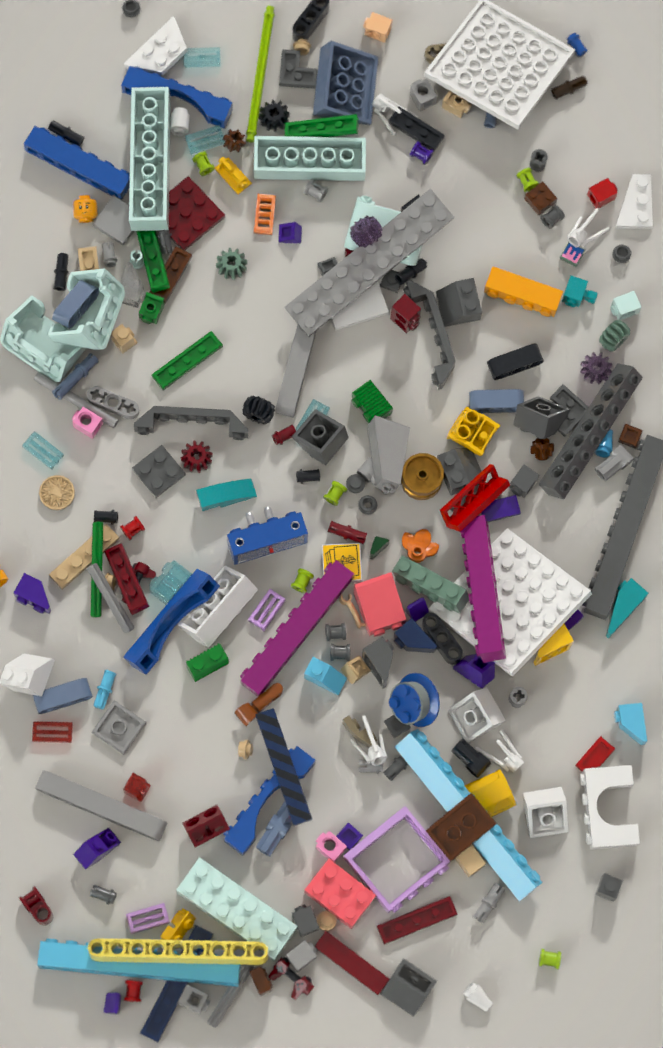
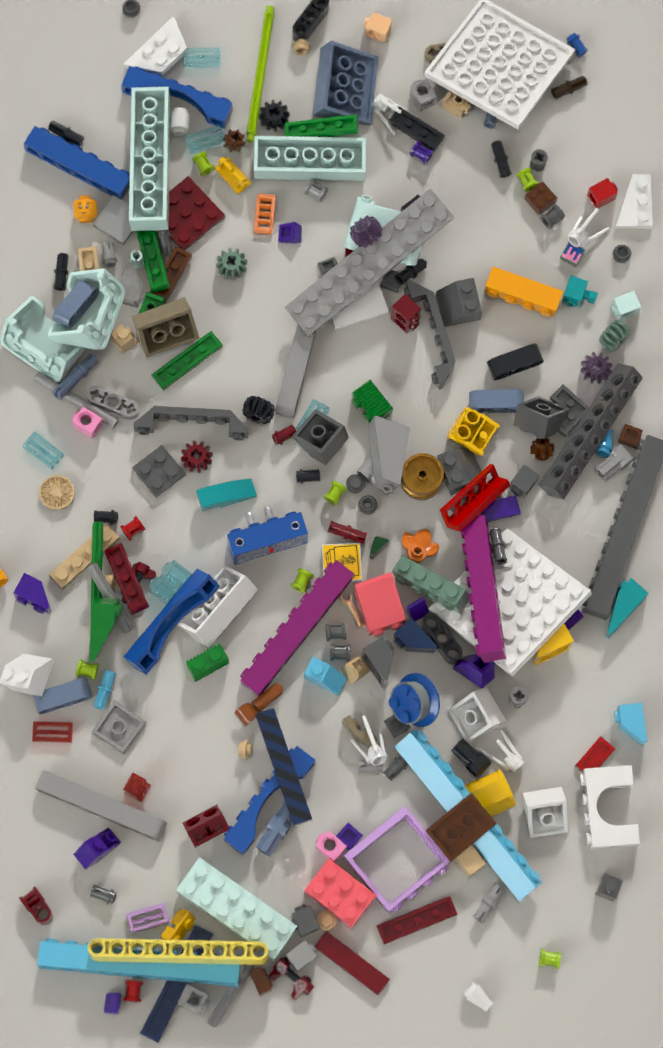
lavender tile [248,589,286,631] -> none
dark grey plate [279,49,317,89] -> none
dark grey slope [381,958,437,1017] -> none
none -> lime bush [76,659,99,680]
none -> green slope [89,598,122,662]
none -> dark tan brick [132,297,200,358]
none -> dark grey pin [489,528,507,565]
none -> black axle [491,141,512,178]

